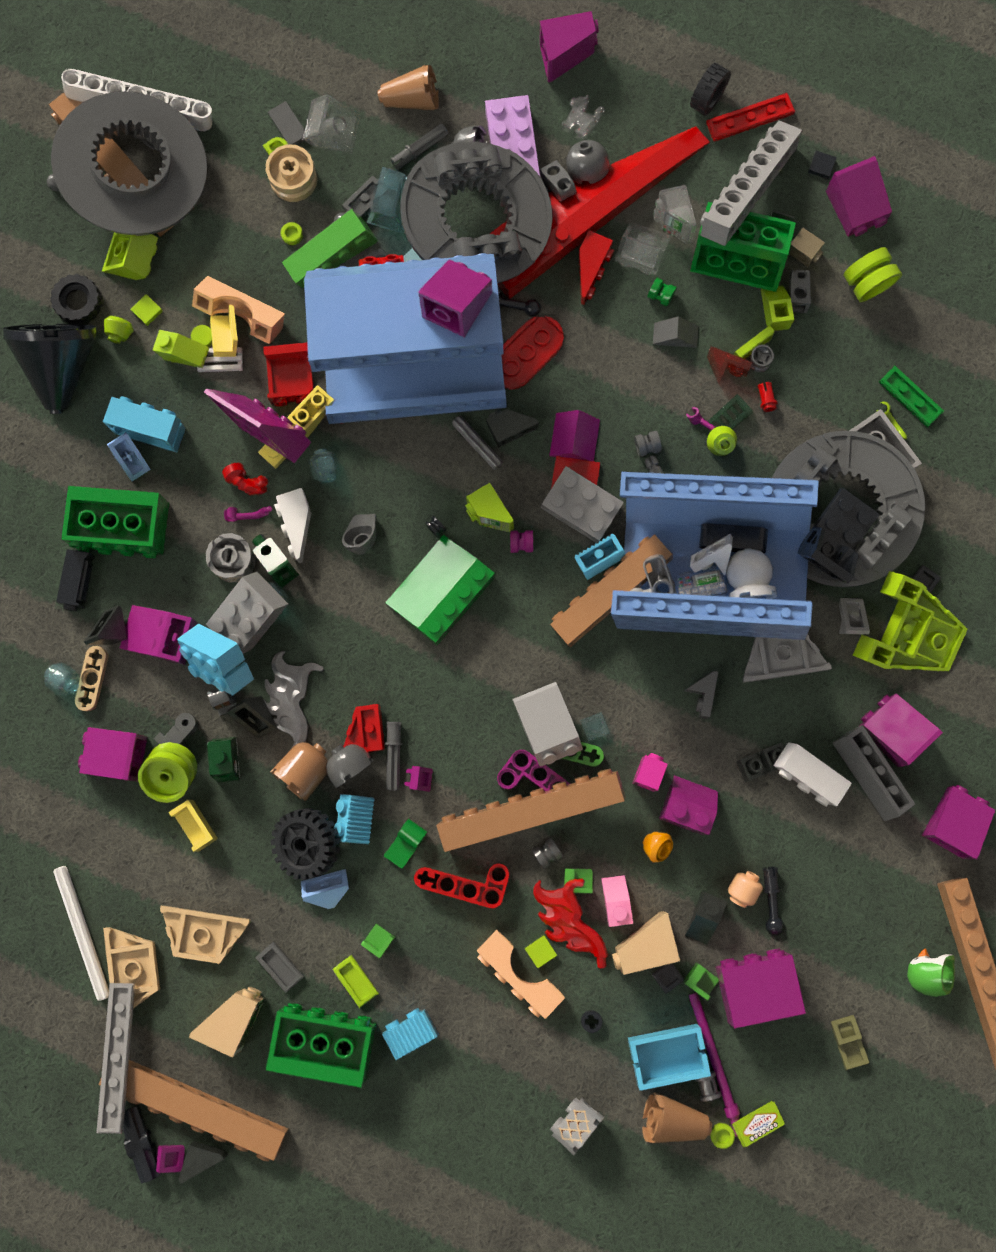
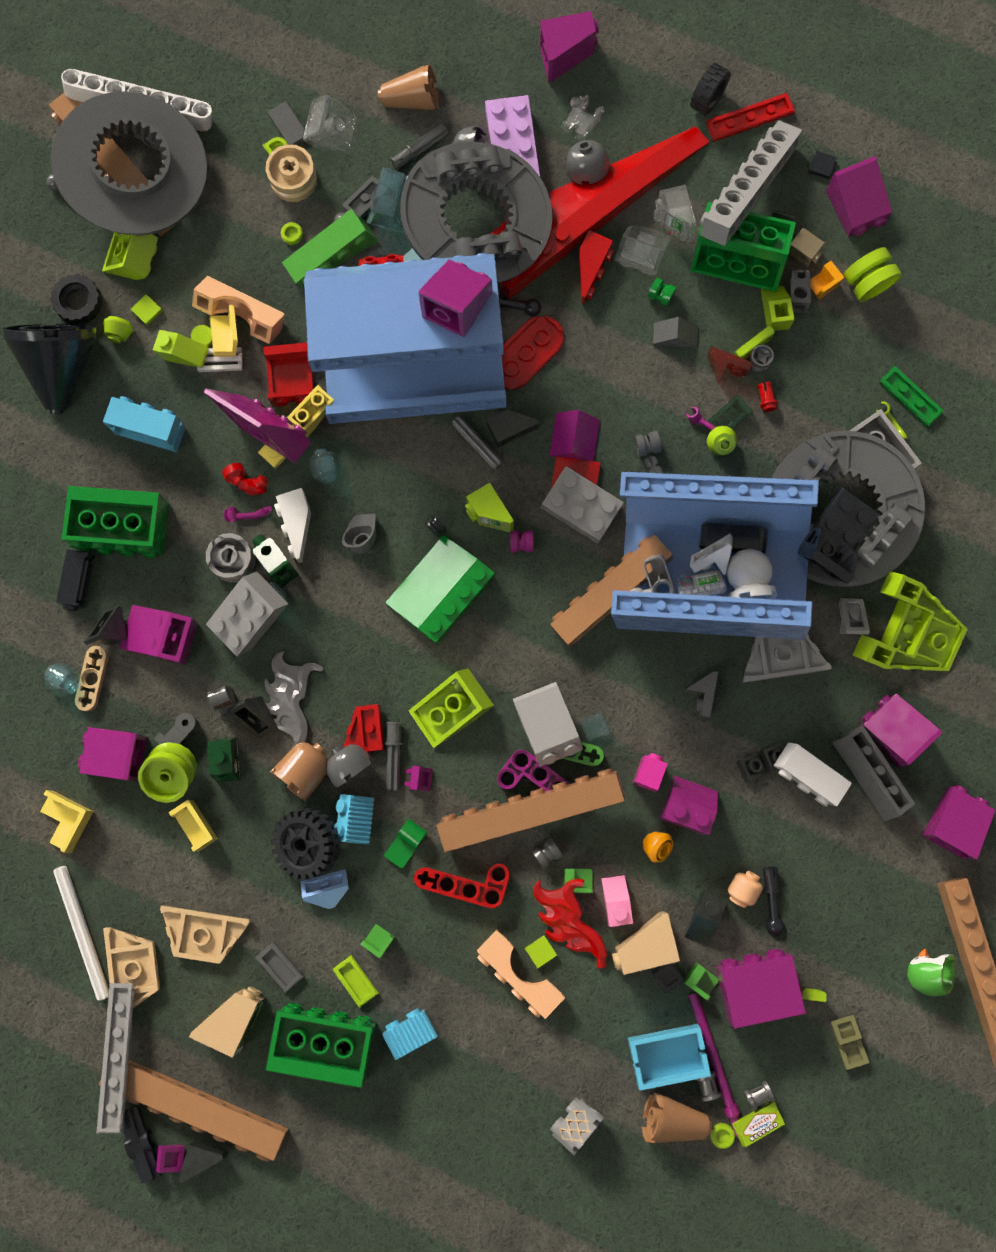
light blue slope [107,432,151,481] -> none
medium azure piece [177,624,254,696] -> none
dark grey leg [540,160,577,202] -> none
medium azure brick [575,534,625,580] -> none
black bush [581,1010,602,1033] -> none
black tile [912,565,941,593] -> none
none -> light yellow panel [40,790,94,853]
none -> lime slope [409,668,494,748]
none -> flat silver bush [744,1081,775,1111]
none -> lime tile [800,987,827,1002]
none -> light orange panel [810,261,845,300]

